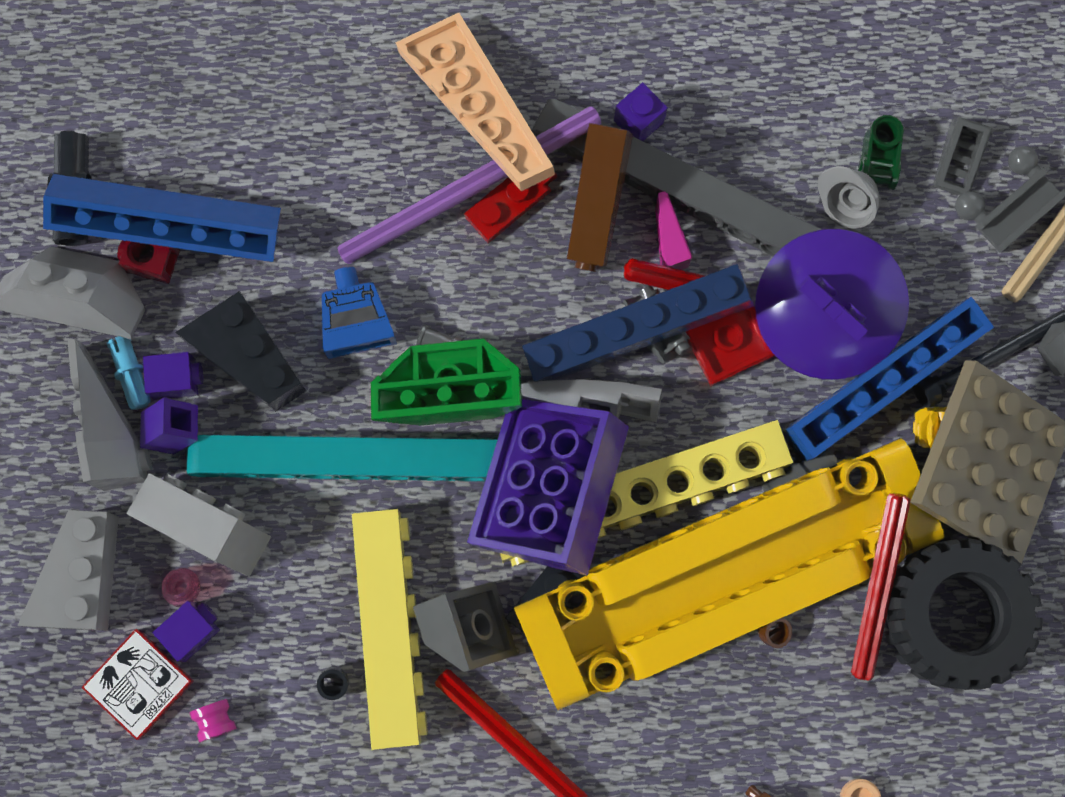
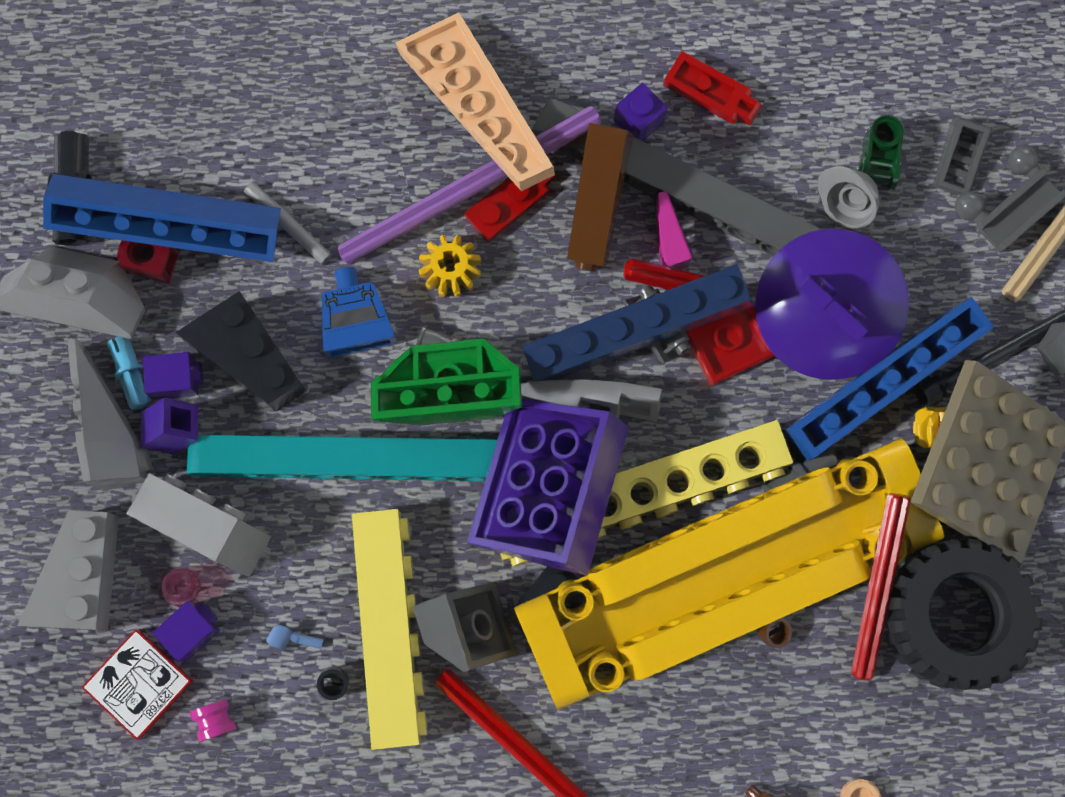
none -> light grey bar [244,182,332,265]
none -> medium blue hand [266,625,323,651]
none -> yellow gear [419,234,481,297]
none -> red hinge [663,51,762,125]

